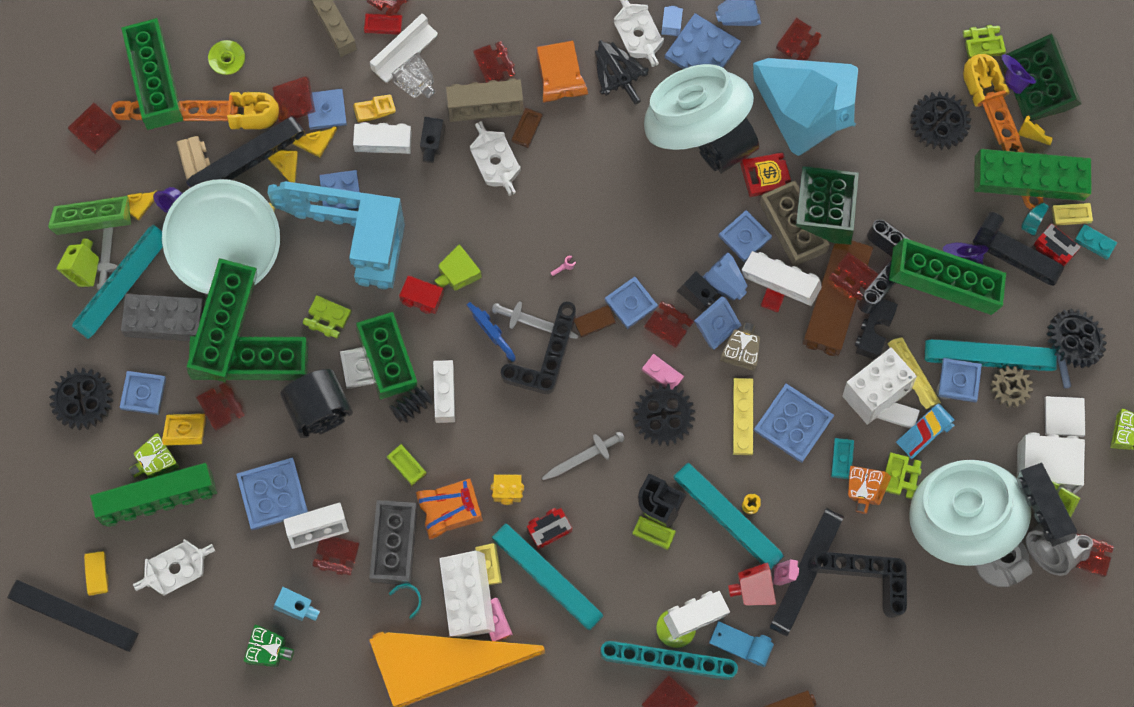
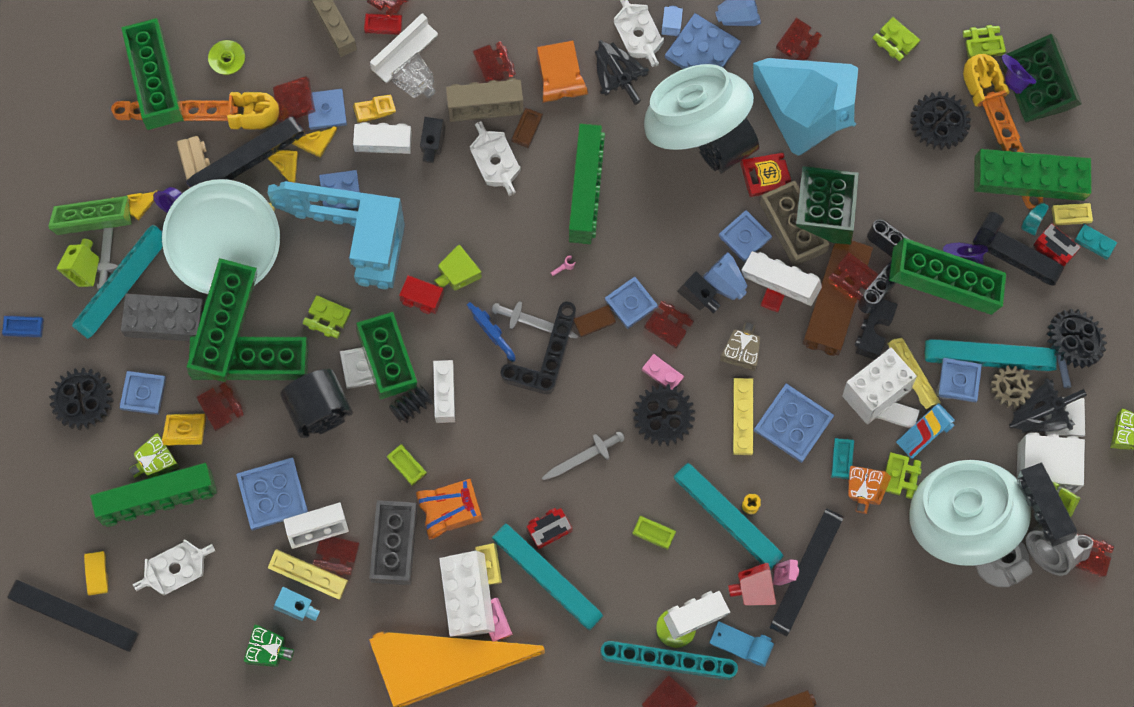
clear red plate [67,103,121,154] -> none
teal helmet [389,583,422,619] -> none
yellow head [491,474,524,505] -> none
black brick [638,473,686,528] -> none
medium blue plate [694,296,742,350] -> none
black beam [808,552,907,618] -> none
yellow tile [1018,116,1053,146] -> none
none -> blue tile [2,316,44,337]
none -> light yellow plate [268,549,348,600]
none -> green brick [569,124,605,244]
none -> lime plate [872,17,920,62]
none -> black bar [1009,378,1087,433]

